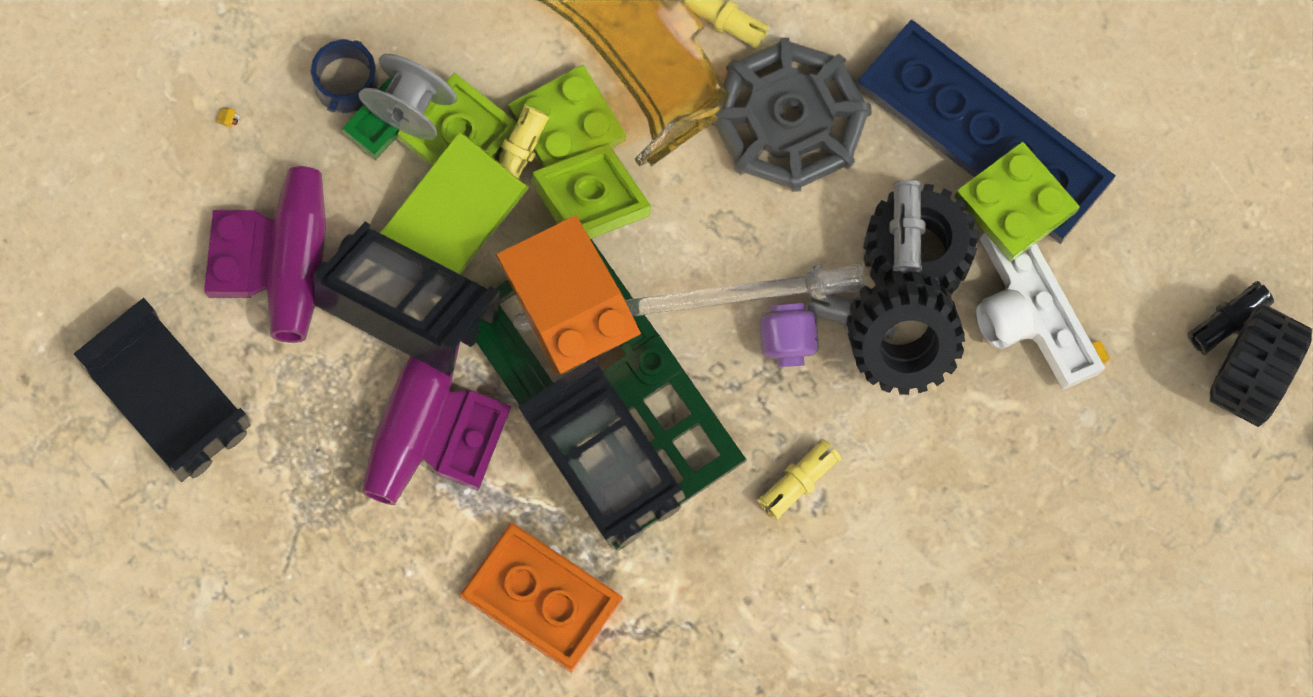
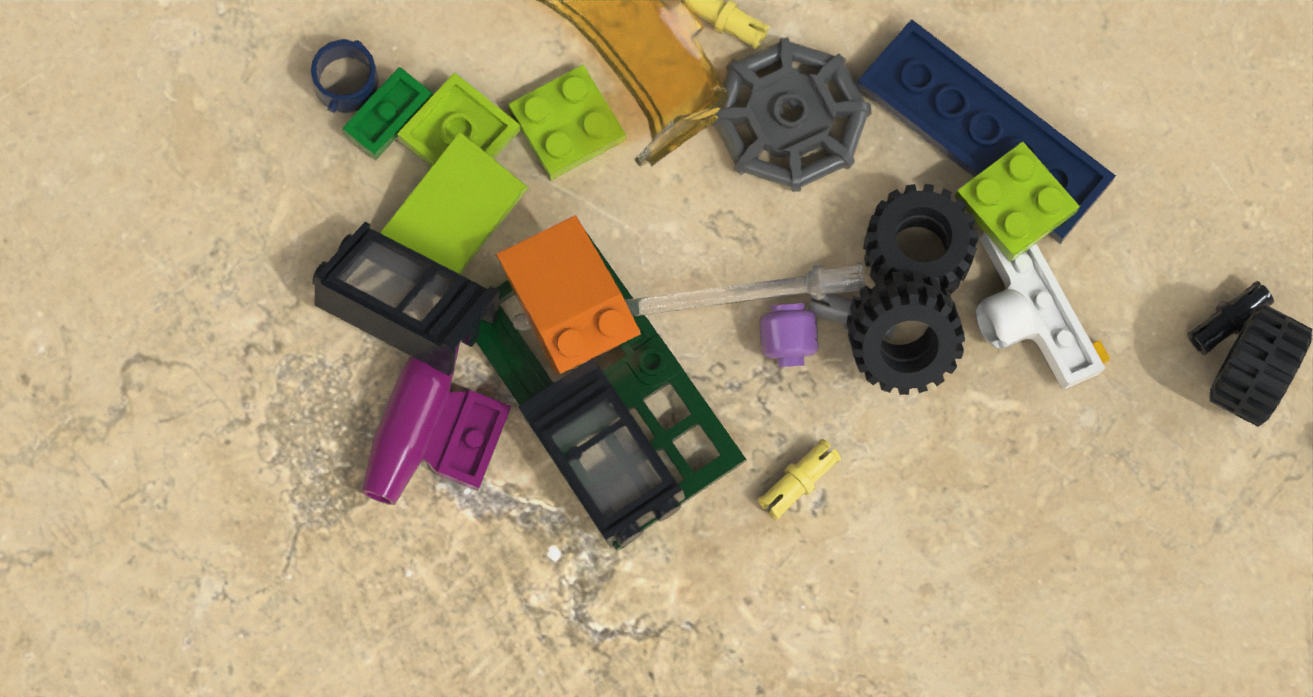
black panel [74,297,251,482] -> none
magenta plate [204,166,326,343] -> none
yellow piece [216,108,239,128] -> none
light grey piece [359,54,457,140] -> none
orange tile [460,522,623,673] -> none
light yellow pin [498,104,550,178] -> none
lime plate [531,144,651,239] -> none
light grey pin [889,180,925,274] -> none

